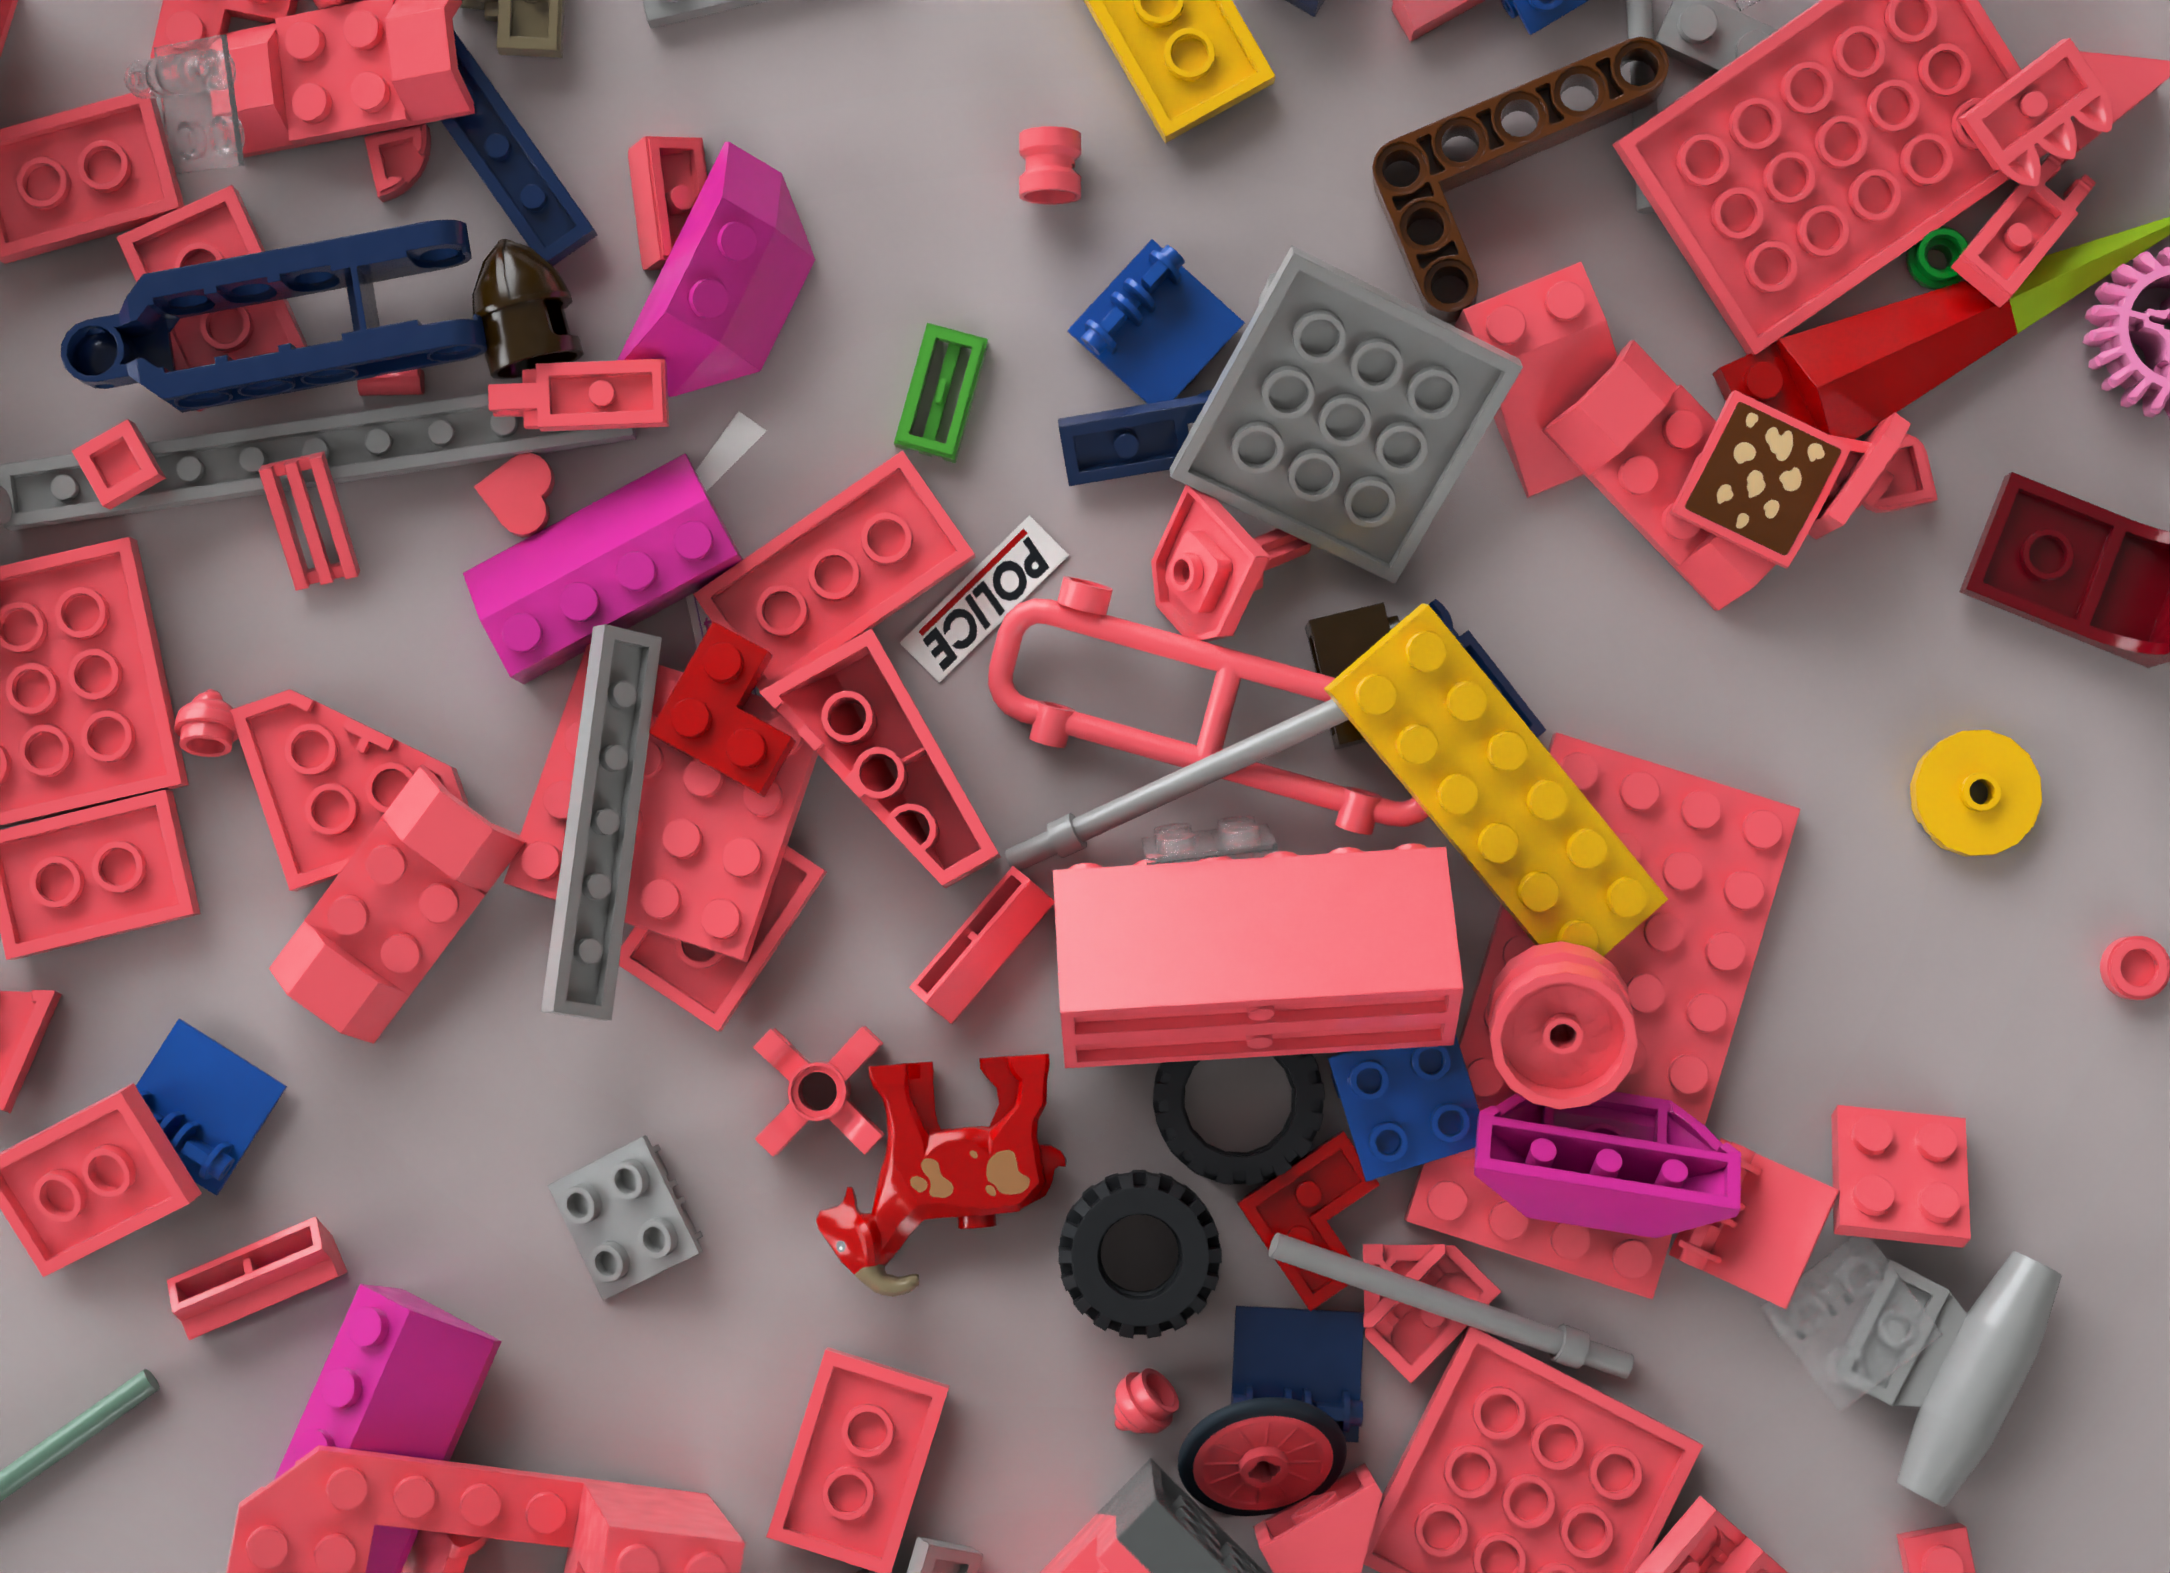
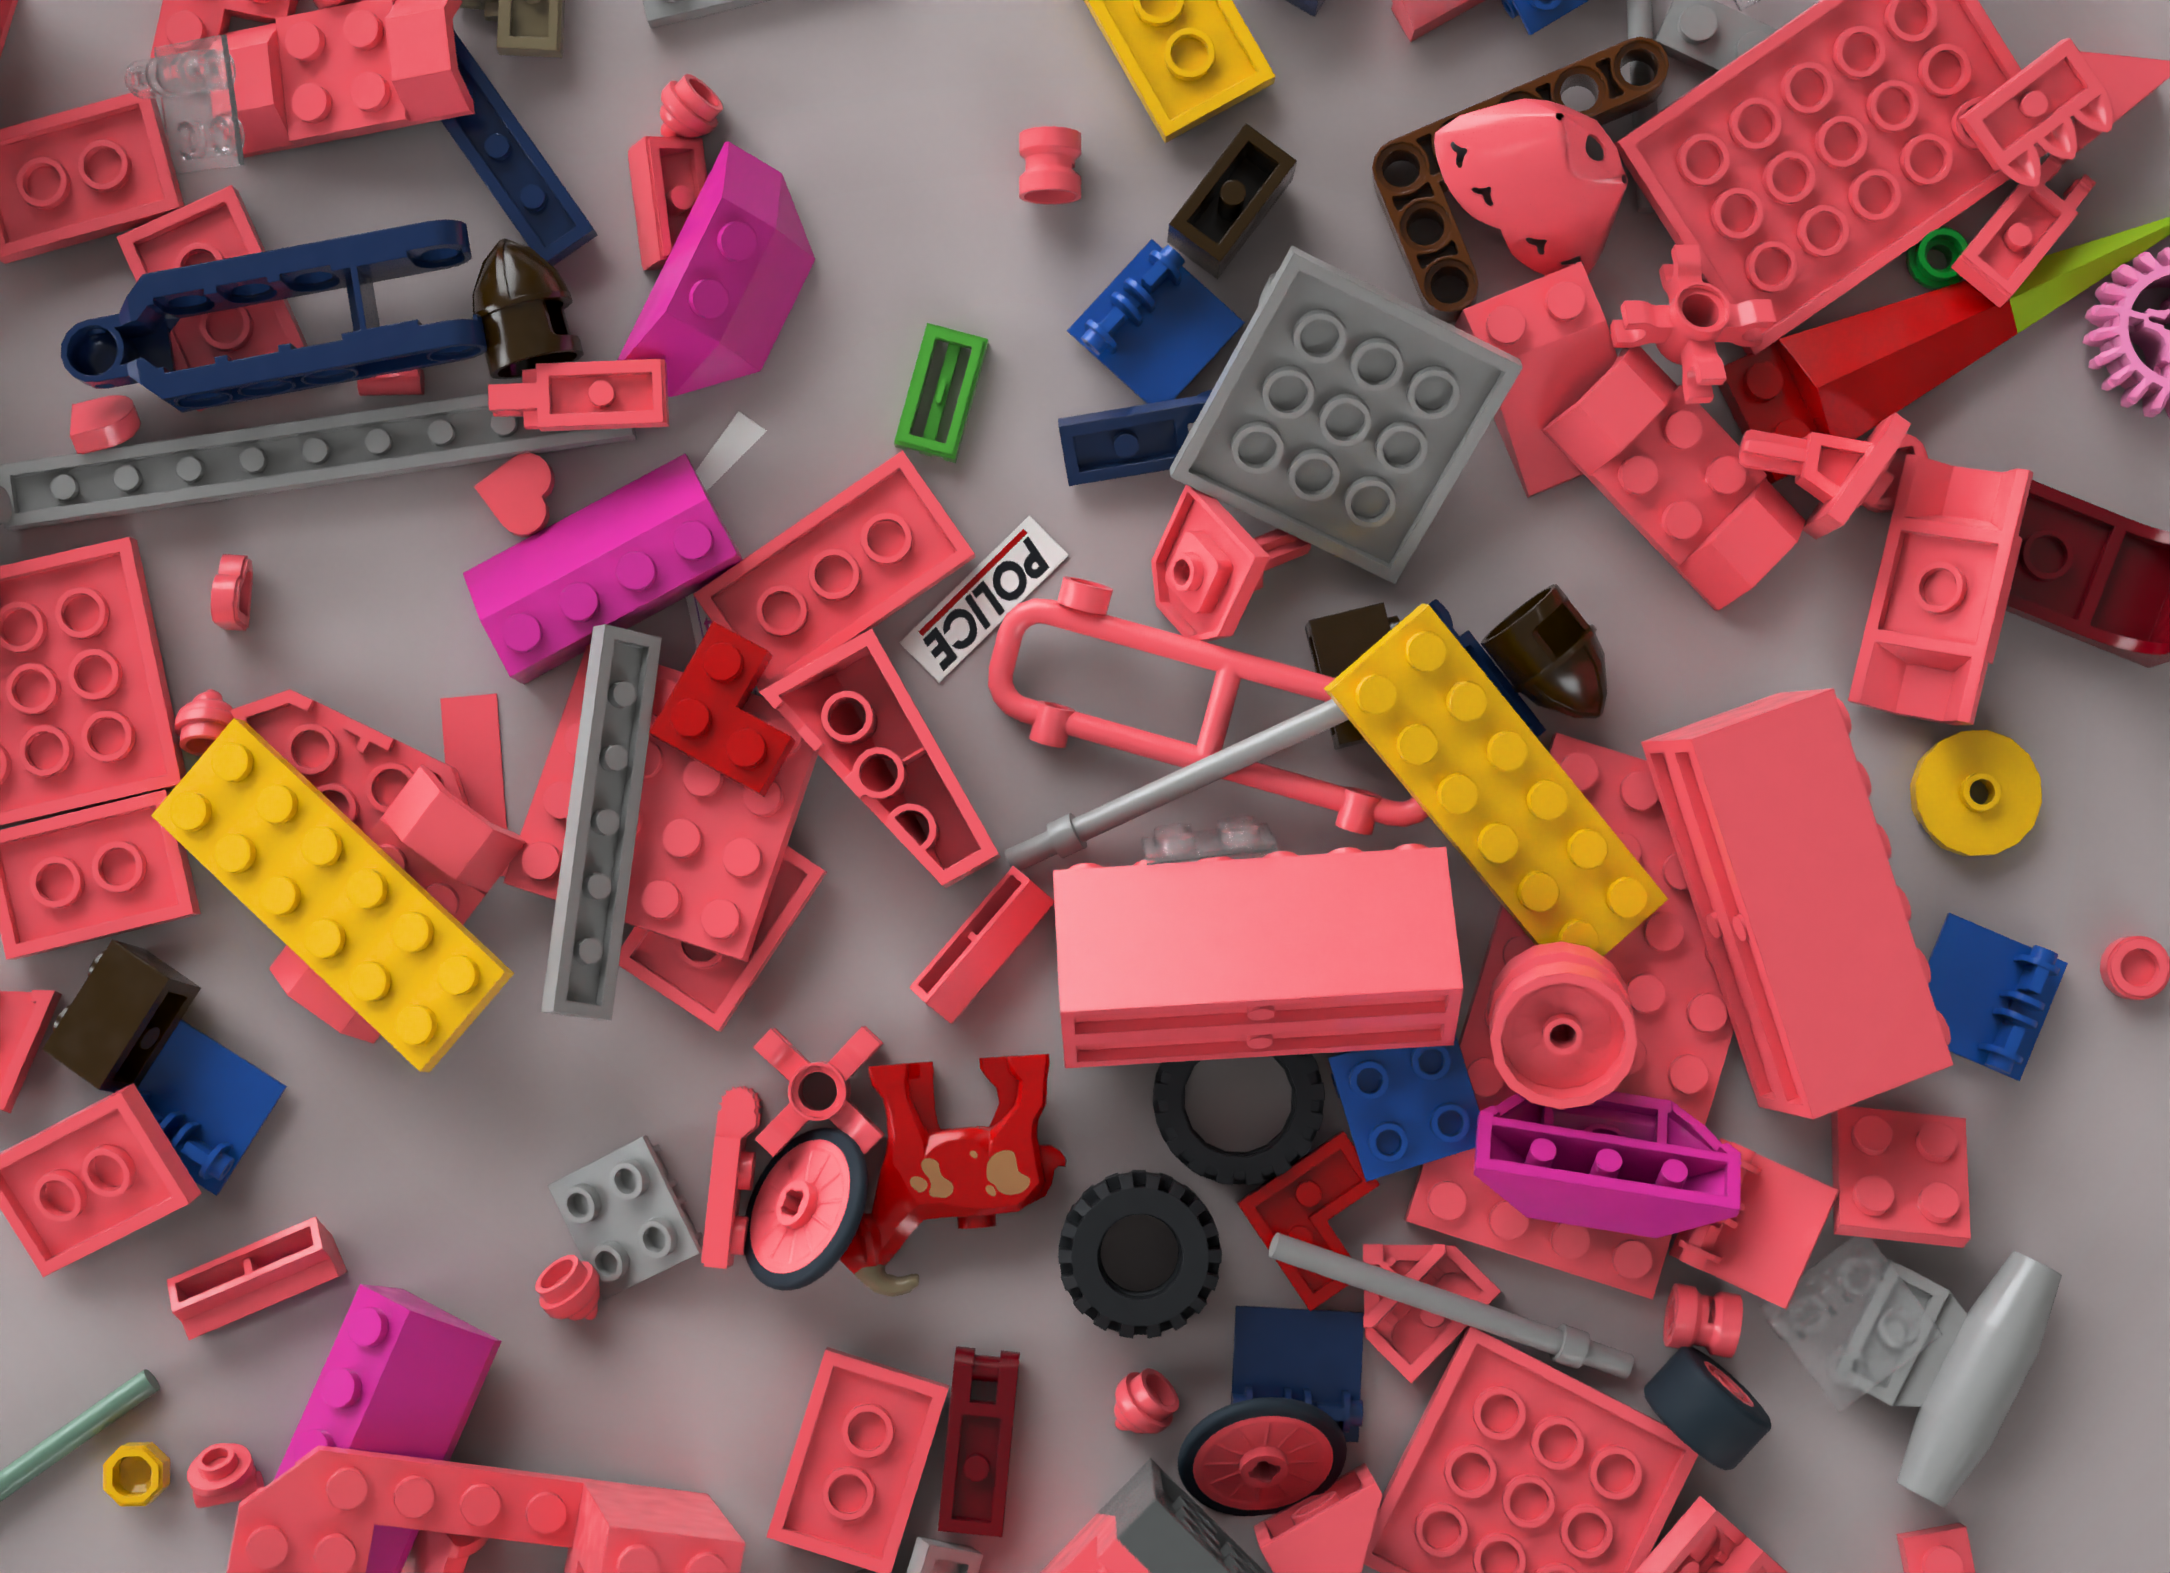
coral plate [72,419,166,510] -> none
coral tile [259,451,360,591] -> none
coral tile [364,123,431,202] -> none
slope [1670,390,1852,569] -> none
none -> dark brown brick [42,939,201,1093]
none -> coral tile [70,395,141,454]
none -> yellow tile [103,1442,170,1507]
none -> yellow plate [151,718,514,1072]
none -> coral plate [187,1443,264,1509]
none -> coral tile [211,554,253,631]
none -> coral sticker [440,693,510,877]
none -> coral plate [535,1255,600,1321]
none -> coral plate [660,74,723,138]
none -> coral hinge [701,1086,763,1269]
none -> coral wheel [744,1128,868,1291]
none -> dark red plate [938,1346,1020,1537]
none -> dark brown brick [1167,123,1297,279]
none -> coral piece [1434,98,1628,276]
none -> dark brown helmet [1480,584,1607,719]
none -> coral pin [1609,244,1776,404]
none -> coral brick [1641,688,1954,1119]
none -> black wheel [1644,1346,1771,1470]
none -> coral wheel [1663,1283,1743,1358]
none -> coral piece [1848,454,2033,726]
none -> blue hinge [1928,913,2068,1081]

